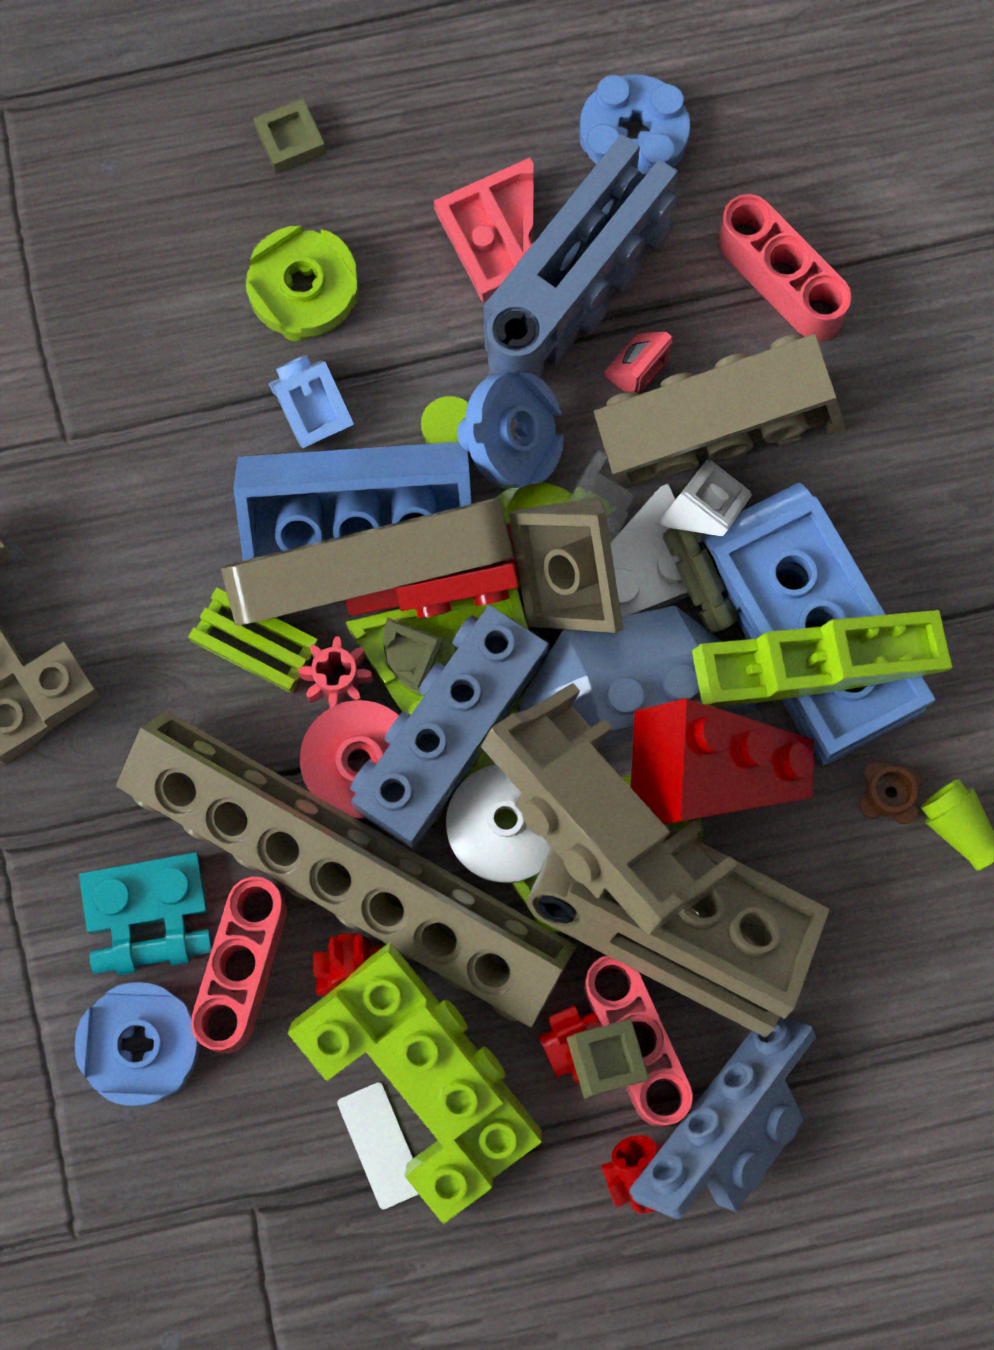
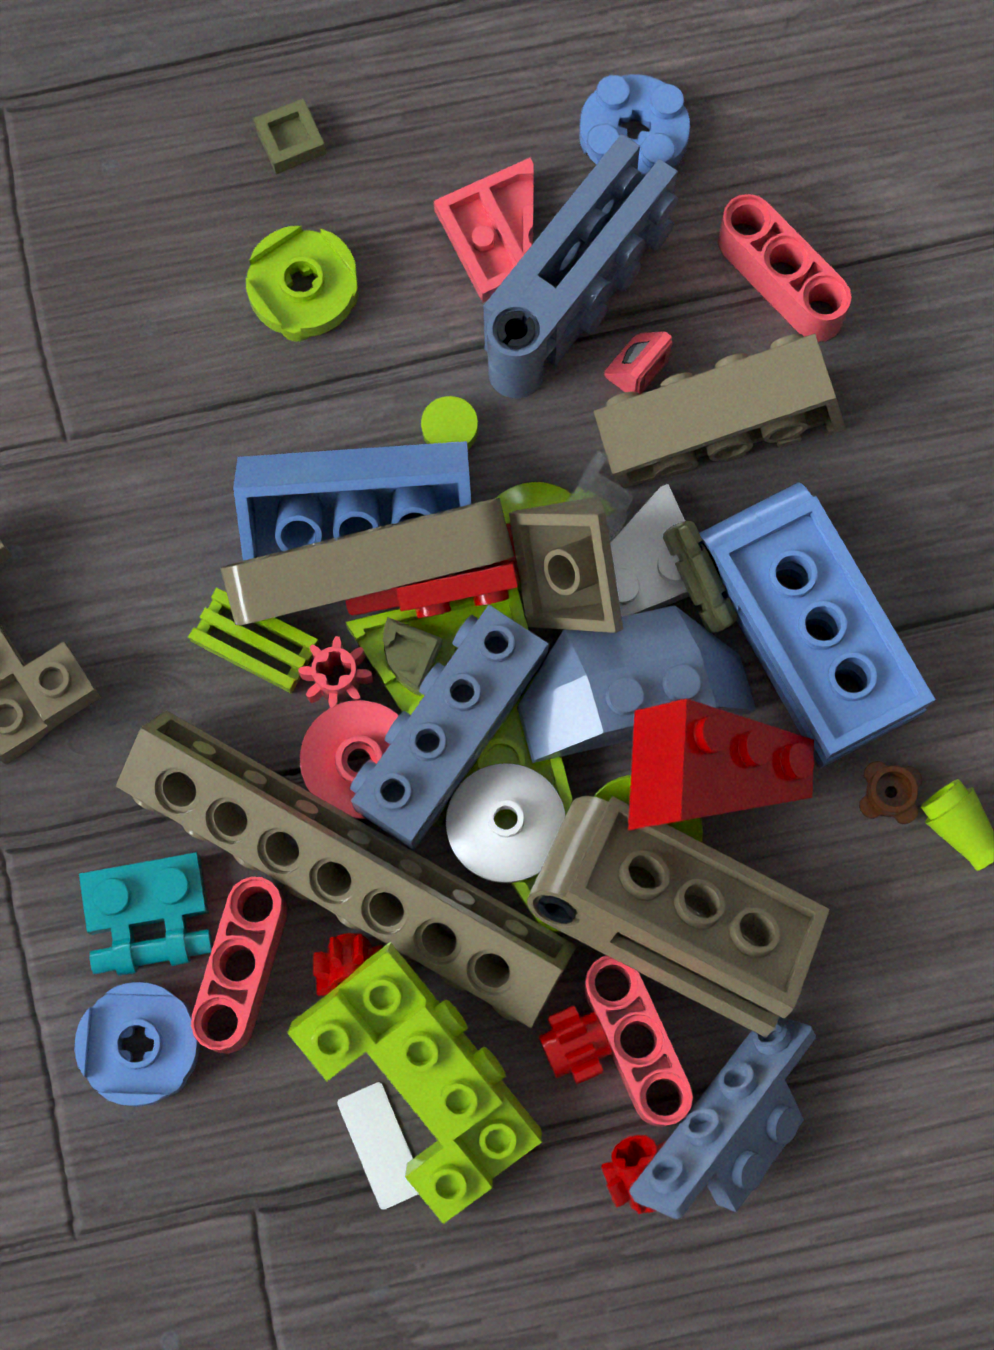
light blue bracket [268,355,354,448] -> none
medium blue plate [458,372,564,489] -> none
dark tan bracket [481,682,738,936] -> none
olive tile [567,1019,649,1099] -> none
white slope [658,460,752,536] -> none
lime slope [692,610,952,708] -> none

